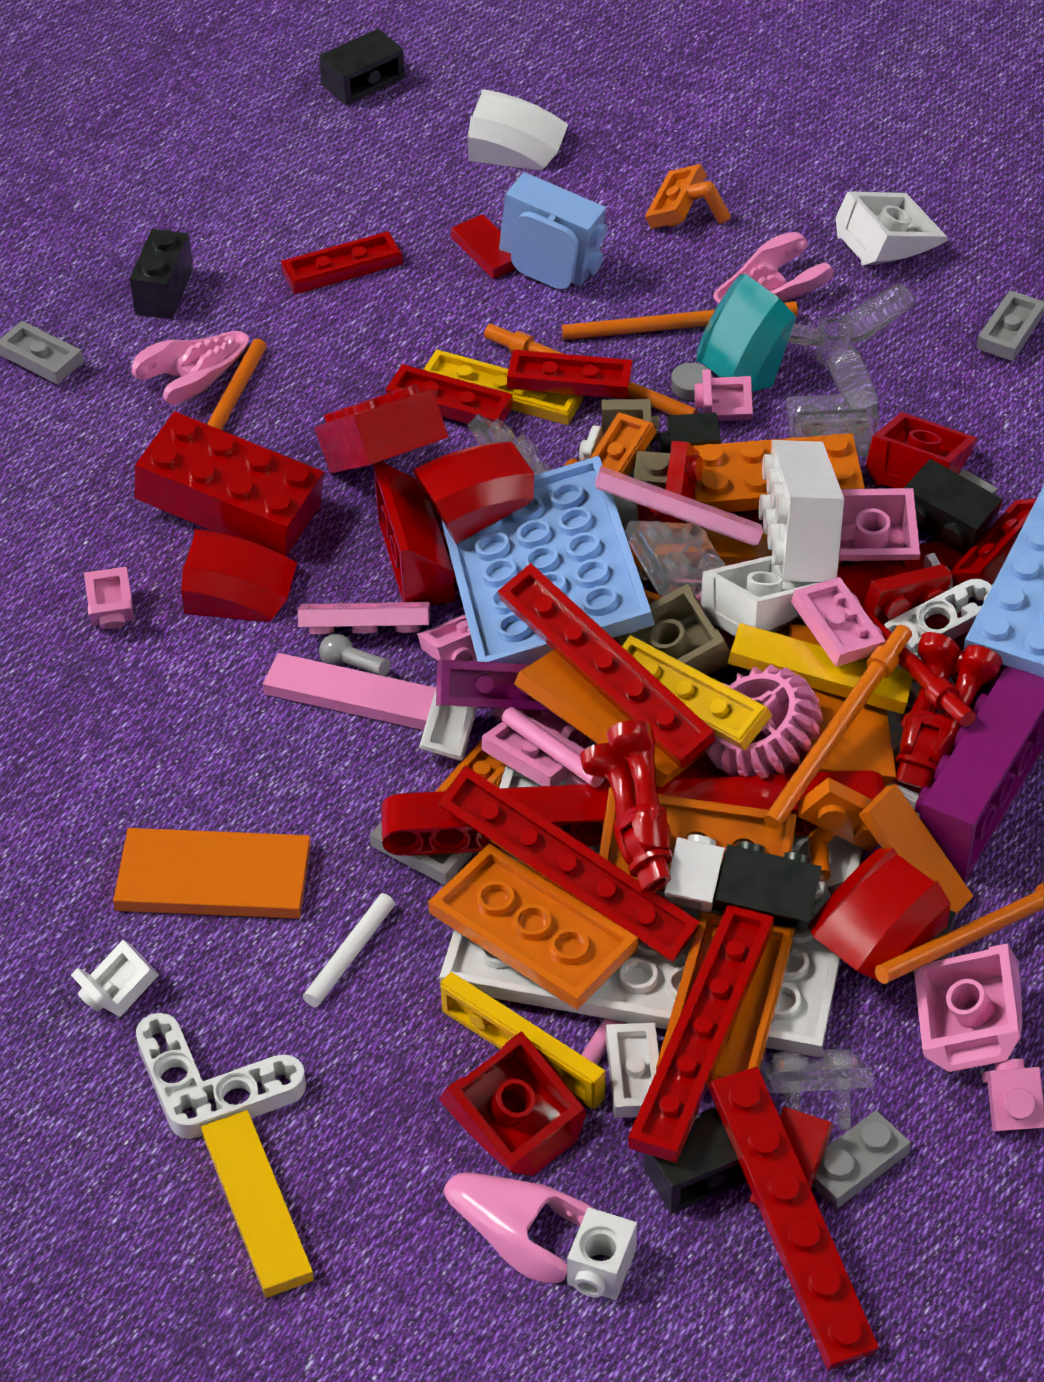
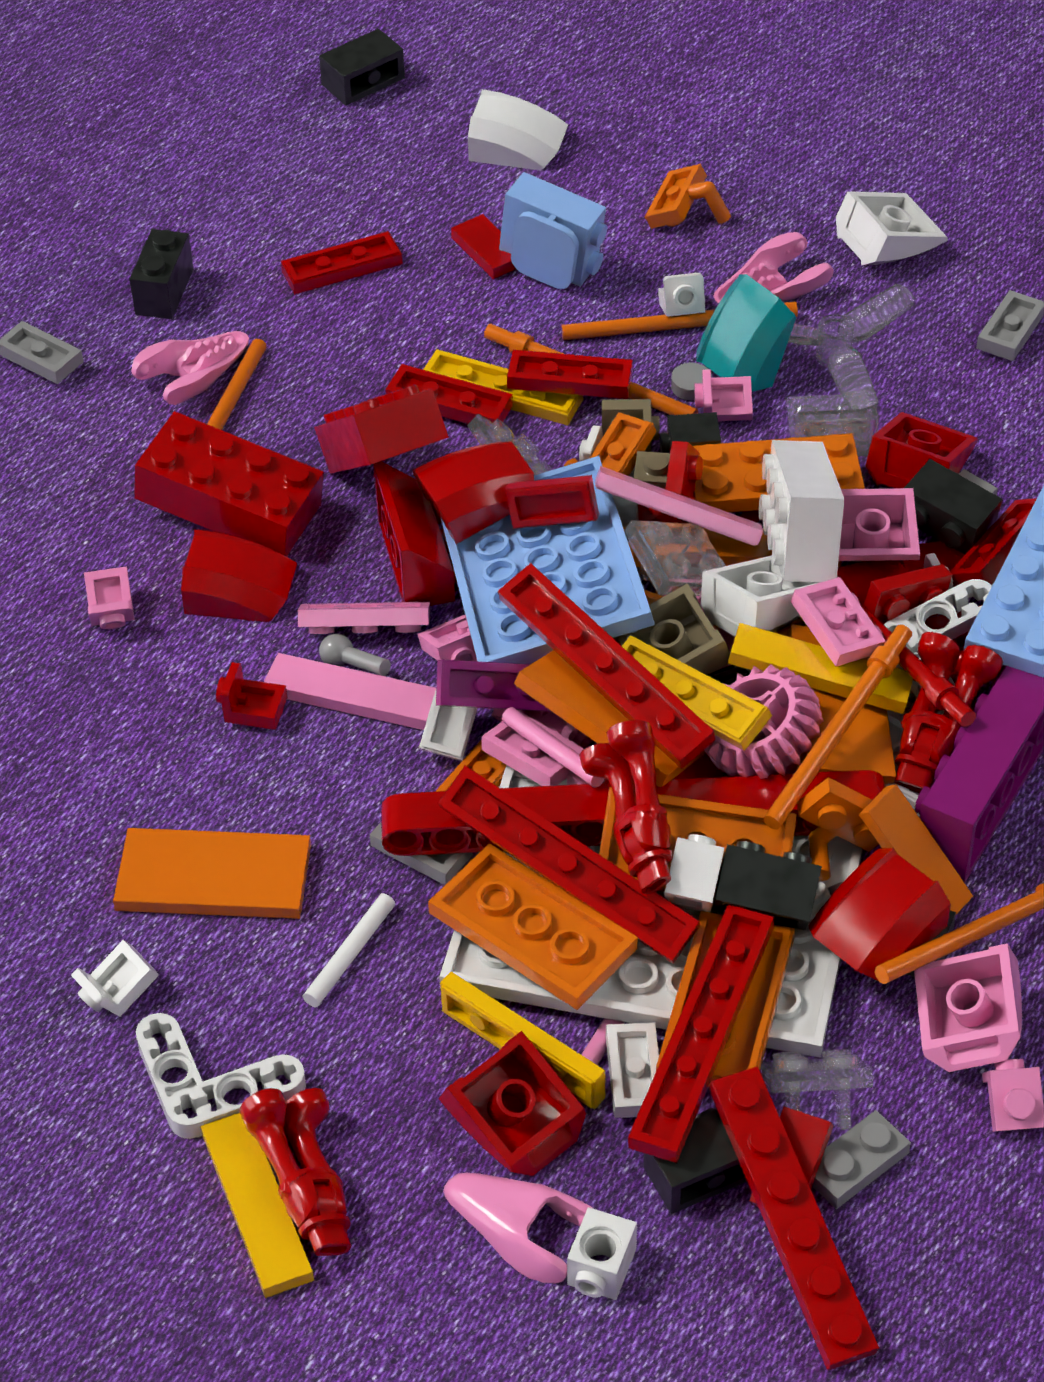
none -> red bracket [216,662,288,730]
none -> red piece [239,1088,352,1256]
none -> red tile [505,475,599,529]
none -> white bracket [658,273,705,317]

